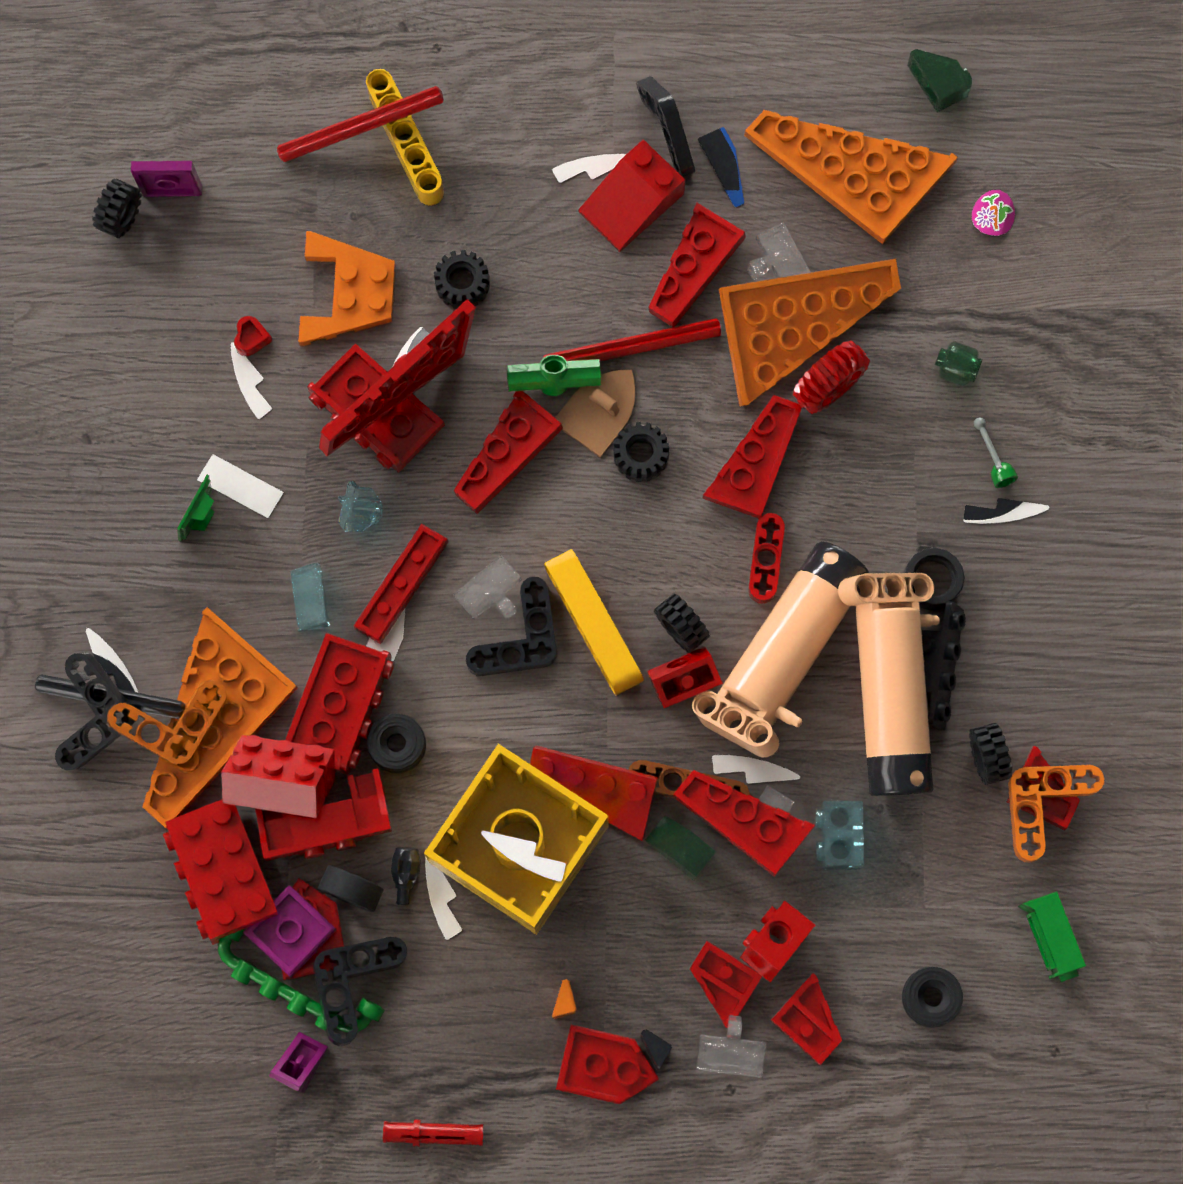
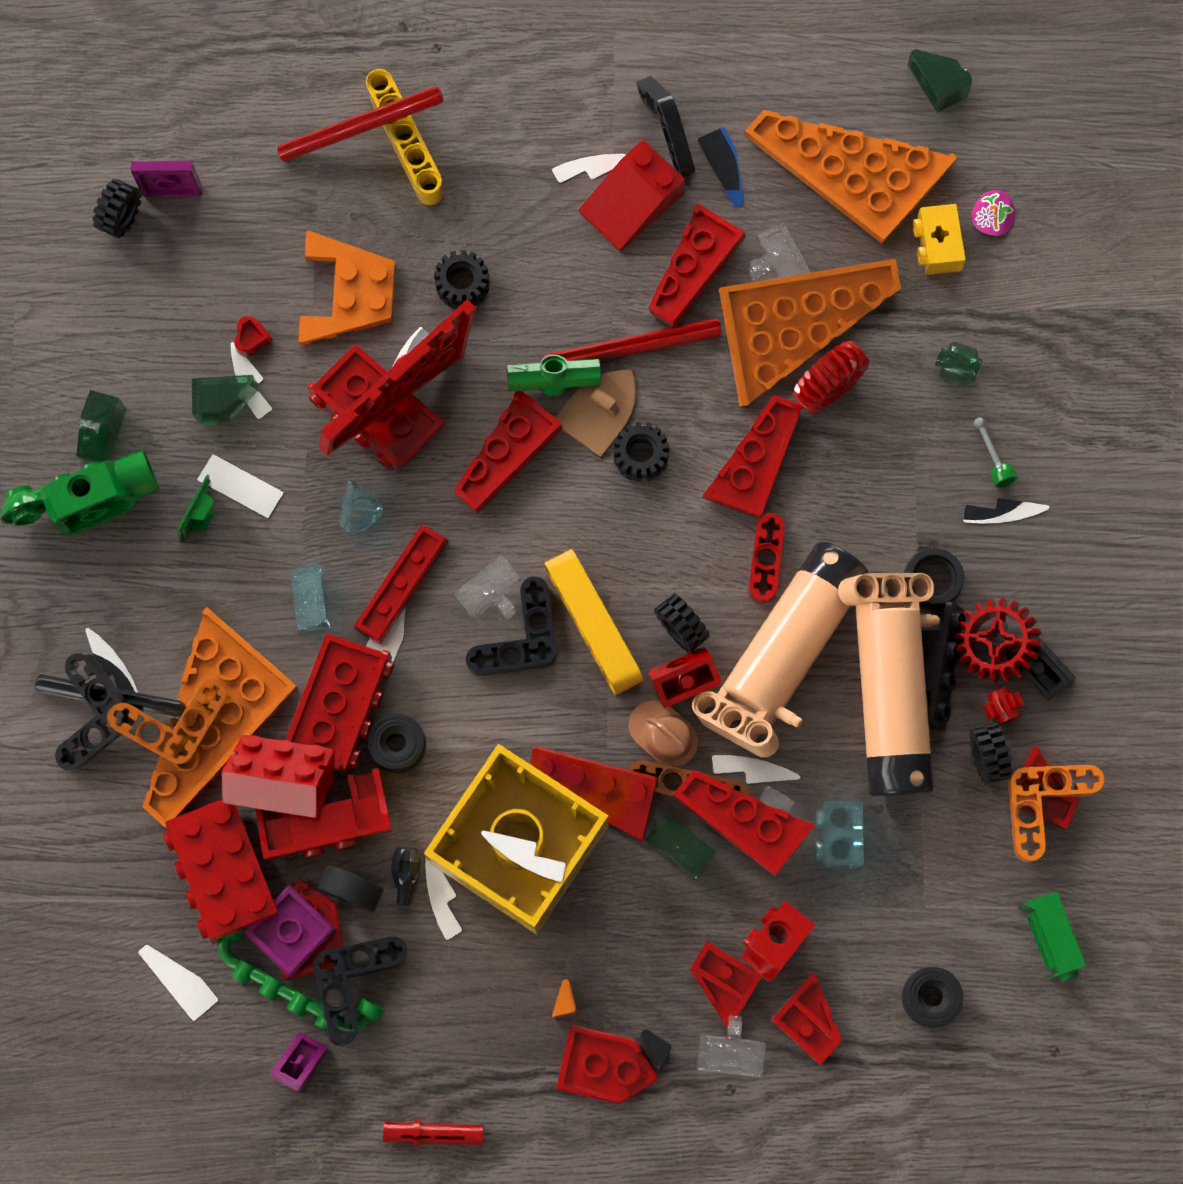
none -> green brick [0,450,160,535]
none -> clear green slope [76,390,127,463]
none -> white sticker [139,945,218,1021]
none -> clear green slope [192,375,259,426]
none -> nougat piece [628,700,698,767]
none -> yellow brick [913,204,966,275]
none -> red gear [955,597,1042,683]
none -> red gear [983,687,1025,725]
none -> black slope [1006,636,1075,701]

